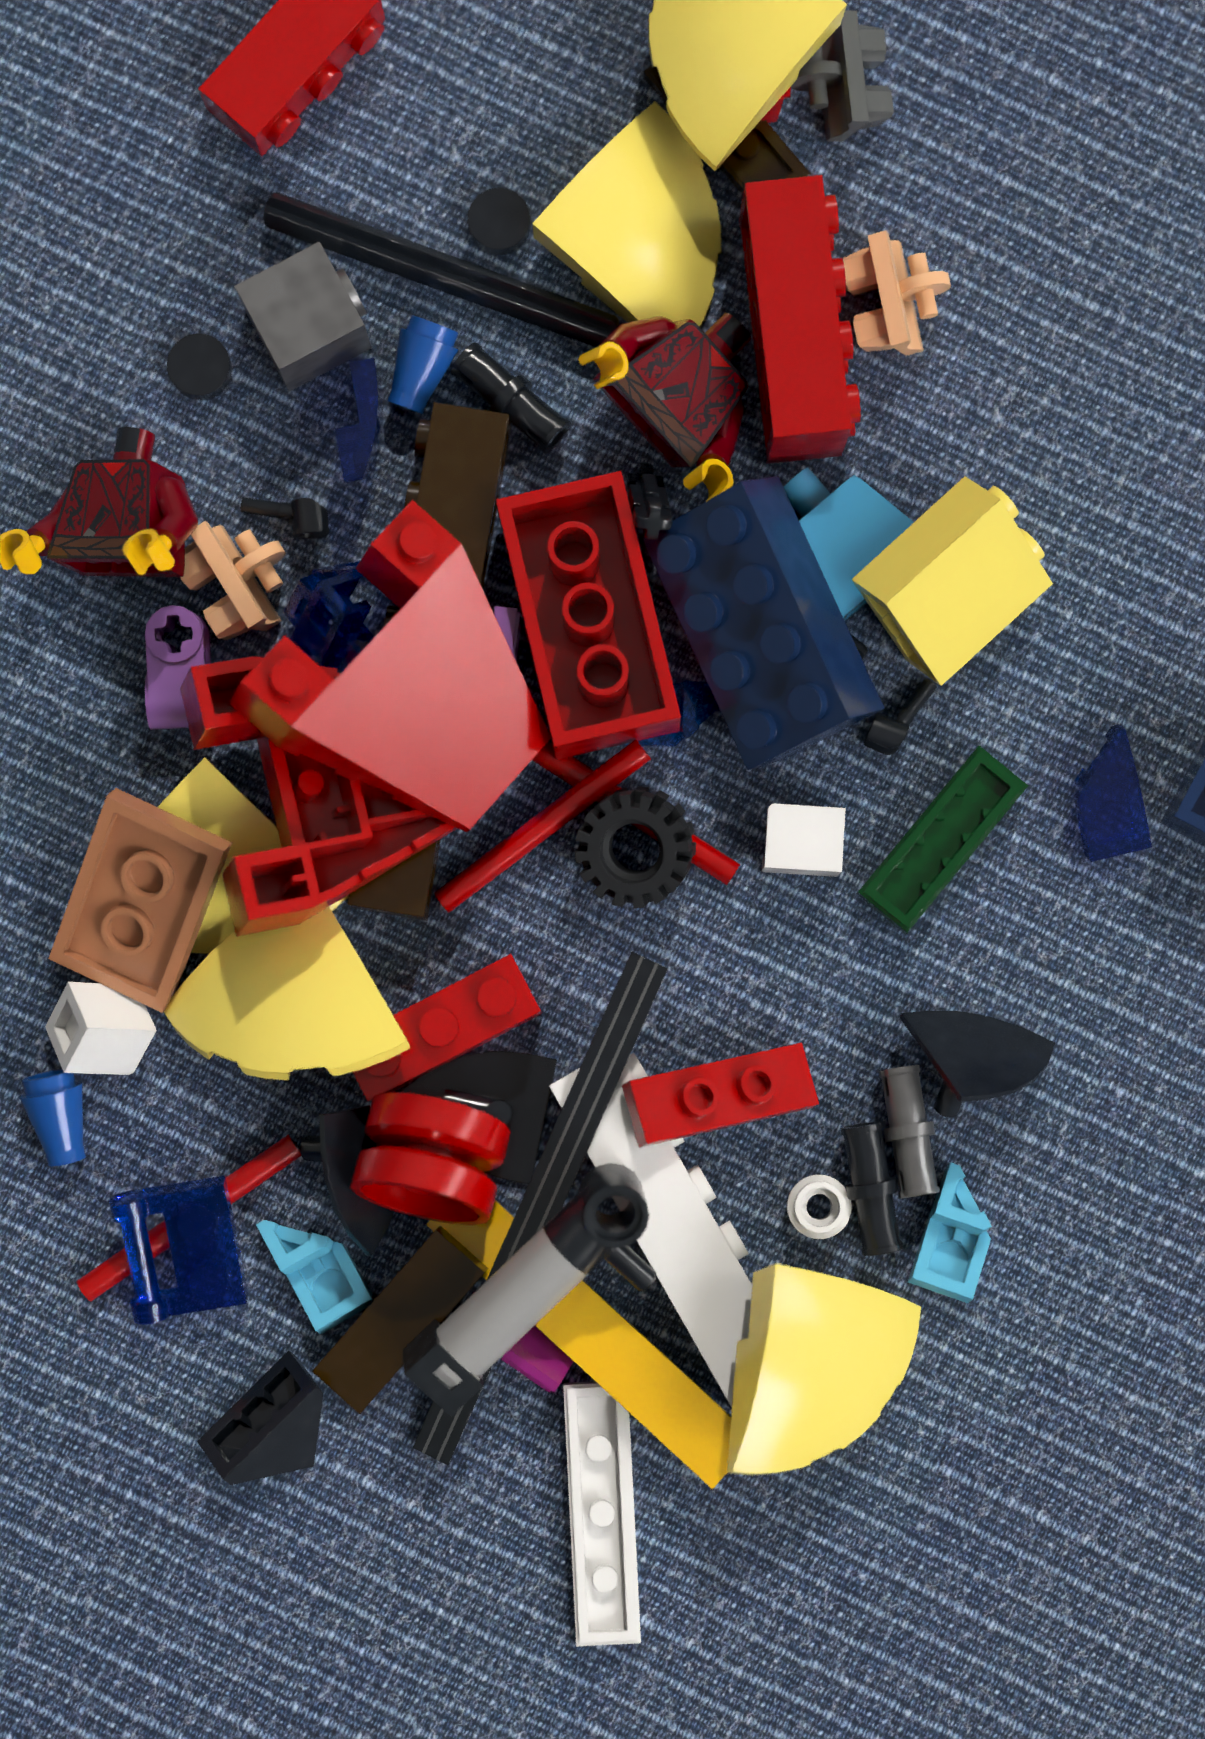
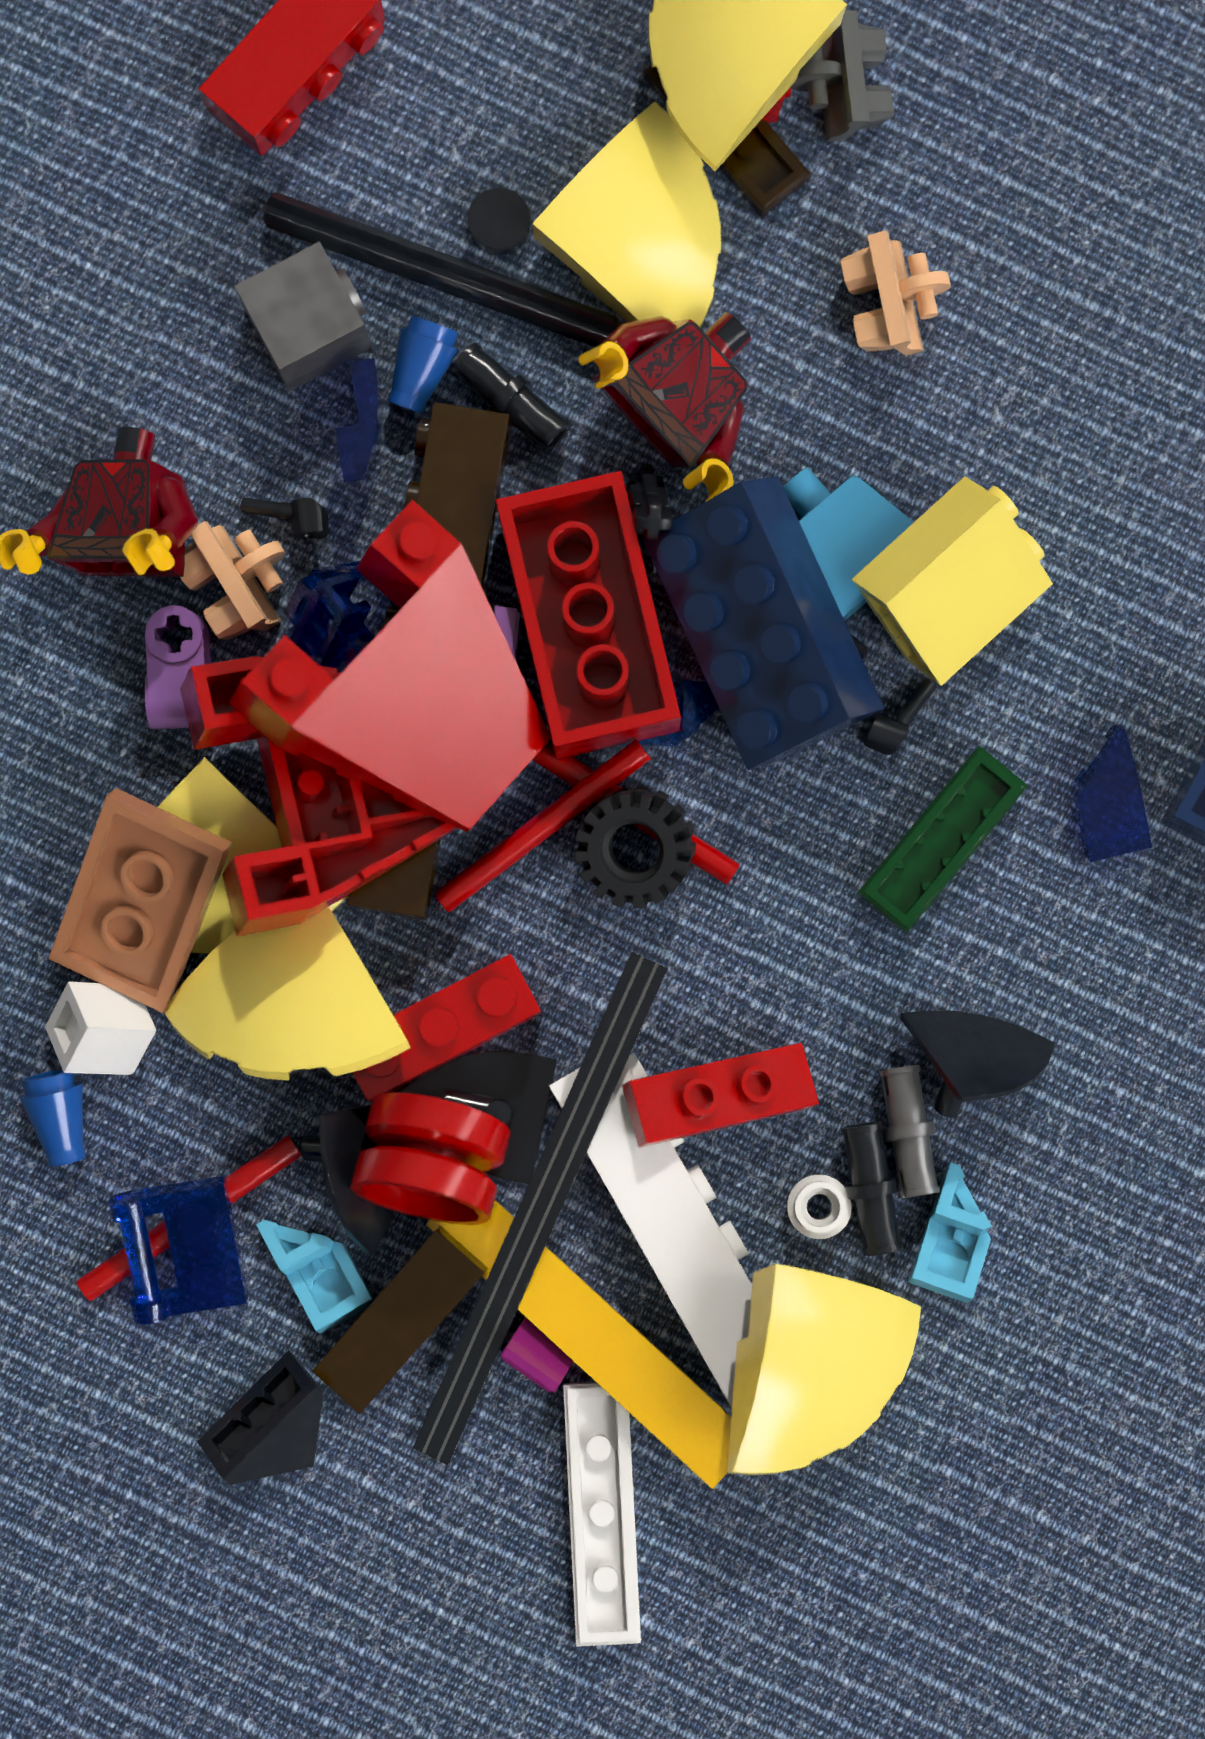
black tile [167,334,232,400] -> none
piece [403,1163,656,1417] -> none
red brick [739,175,861,464] -> none
white panel [762,804,846,877] -> none

